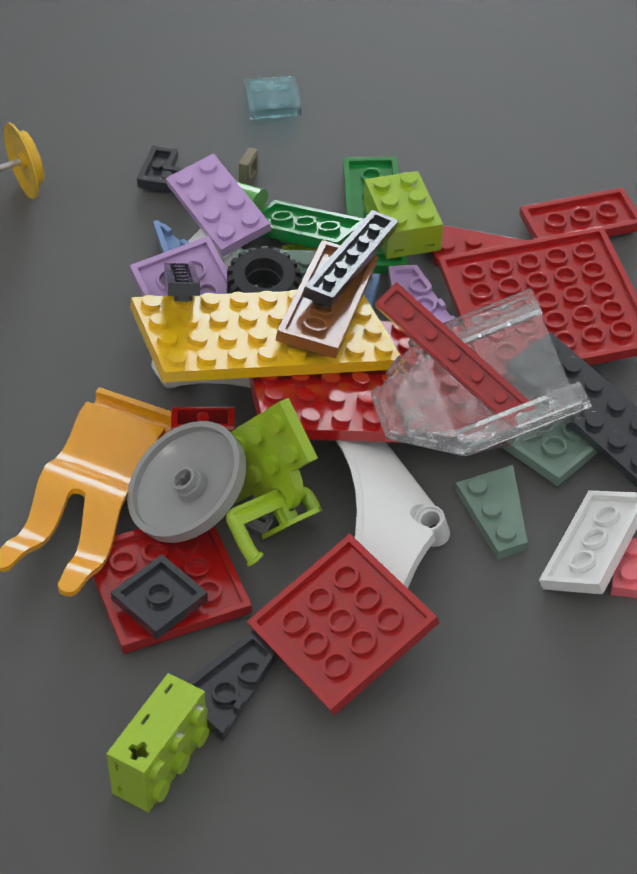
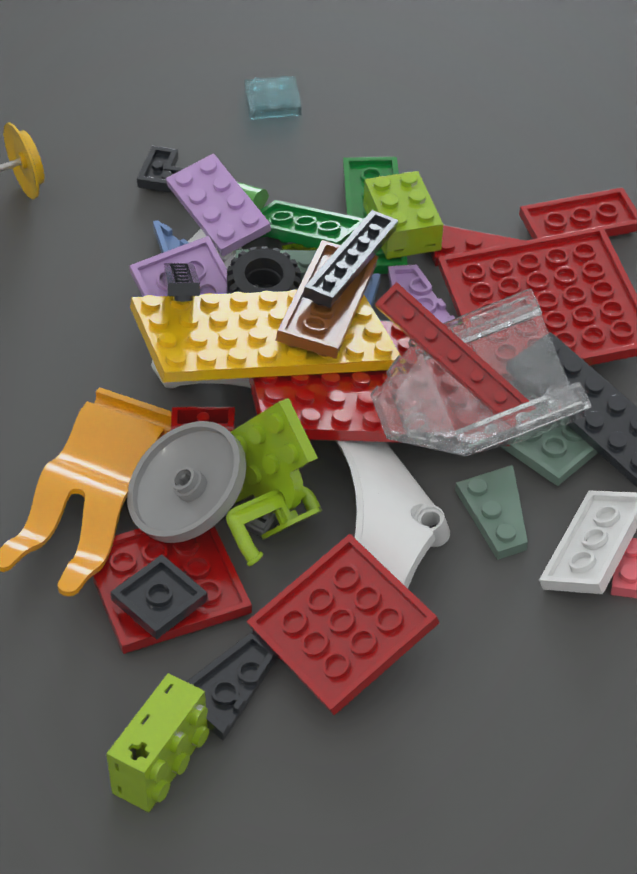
dark tan tile [238,147,259,185] -> none

